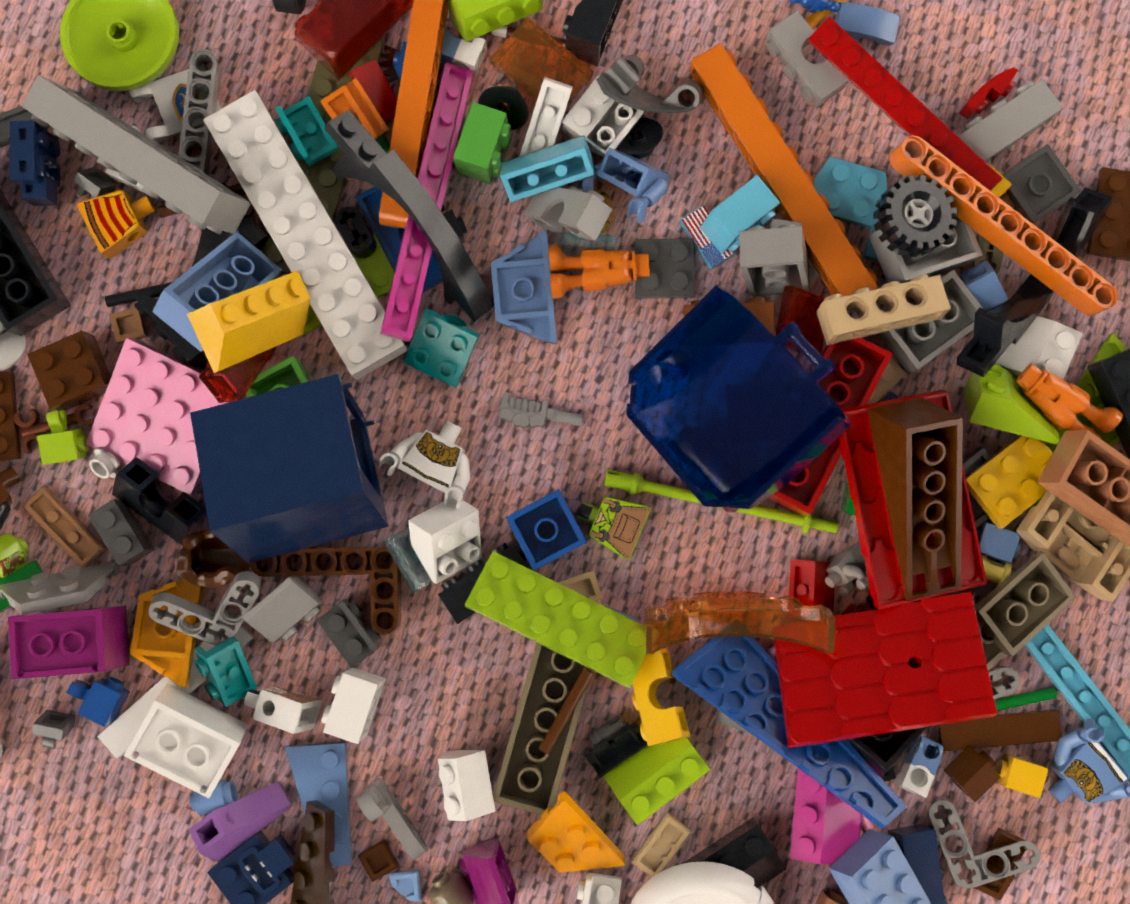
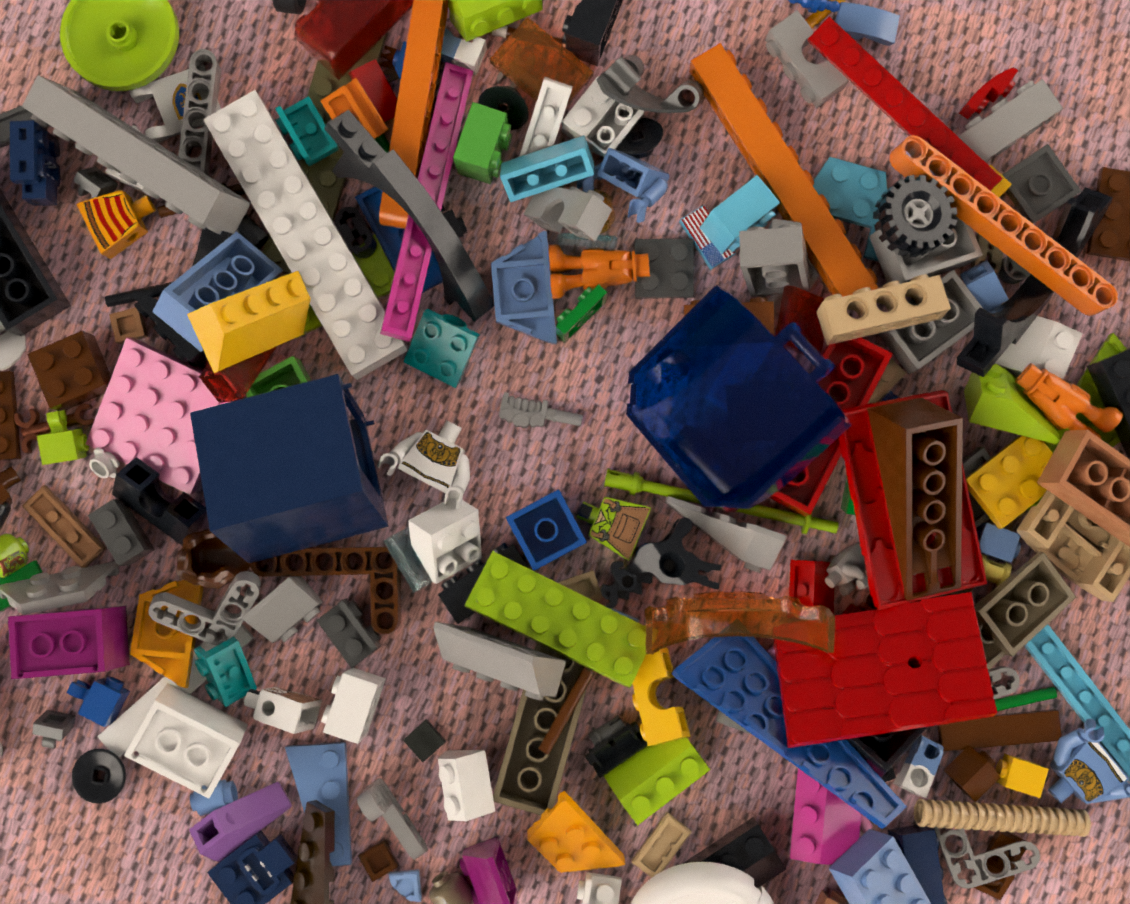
none -> black piece [72,749,126,804]
none -> pearl dark grey tile [403,719,446,762]
none -> light grey slope [433,622,566,700]
none -> green plate [556,284,607,344]
none -> black animal [600,518,721,608]
none -> light grey wedge [664,496,787,573]
none -> tan piece [914,799,1091,837]
none -> dark grey wheel [998,256,1030,284]

